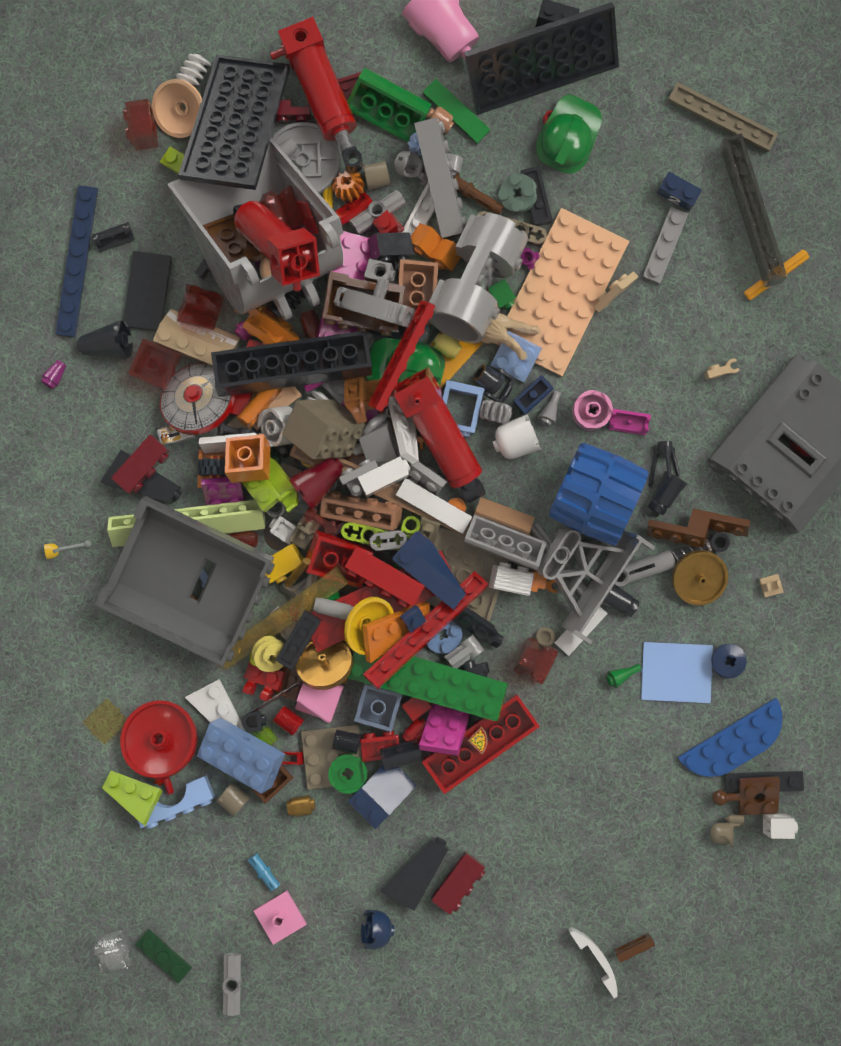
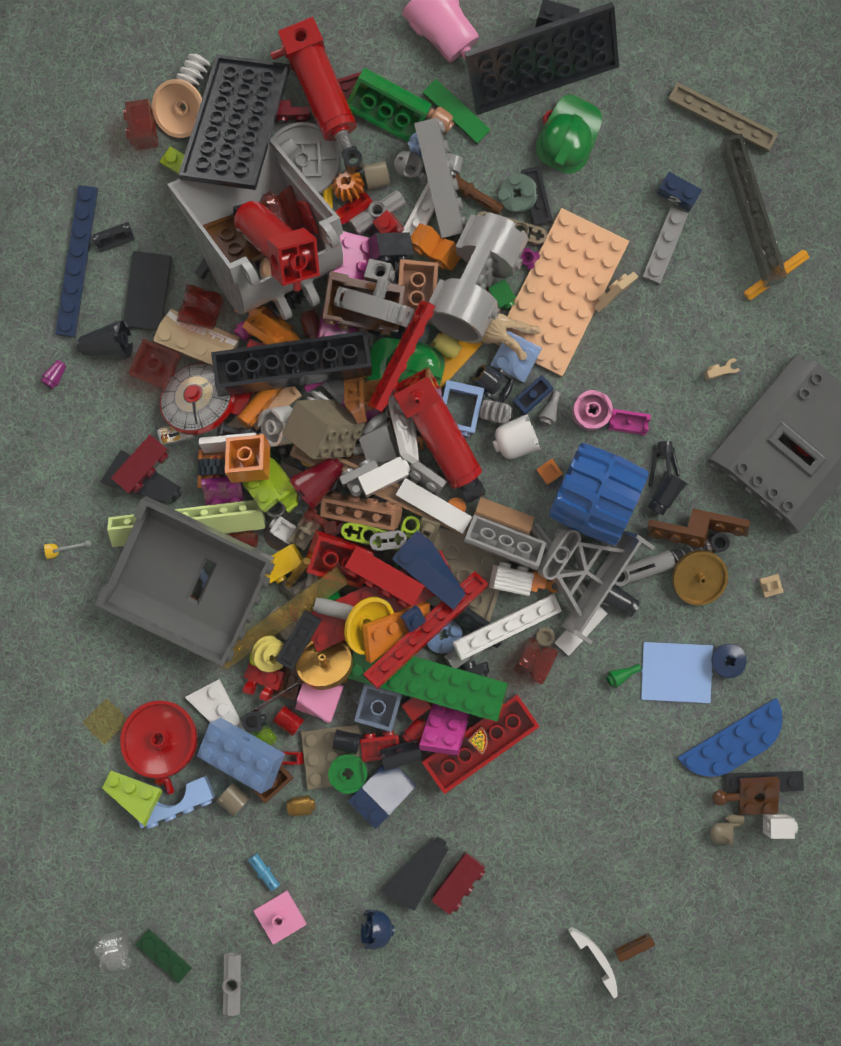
none -> white tile [452,594,562,660]
none -> orange plate [536,459,563,485]

